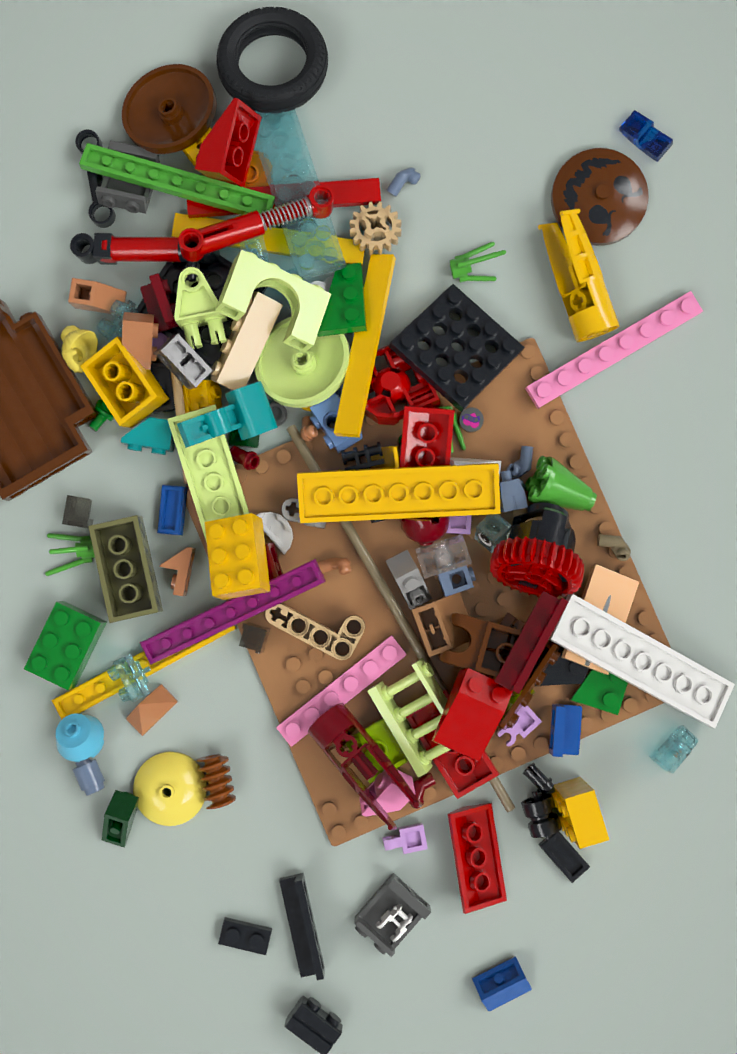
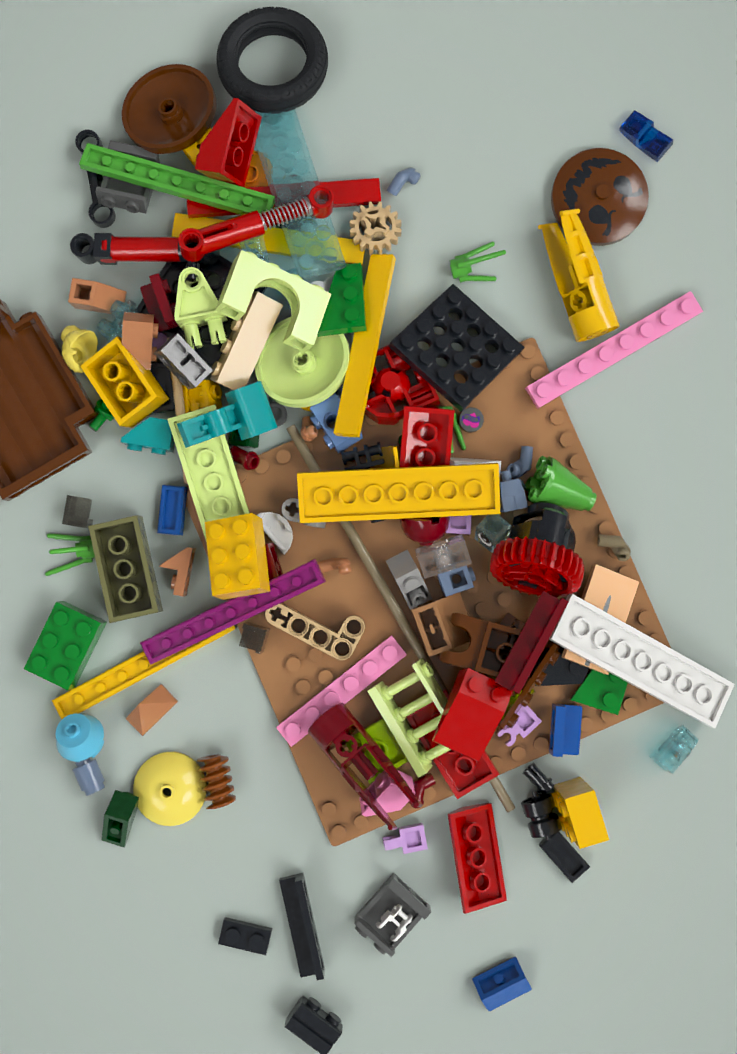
clear light blue hips [107,654,151,702] -> none

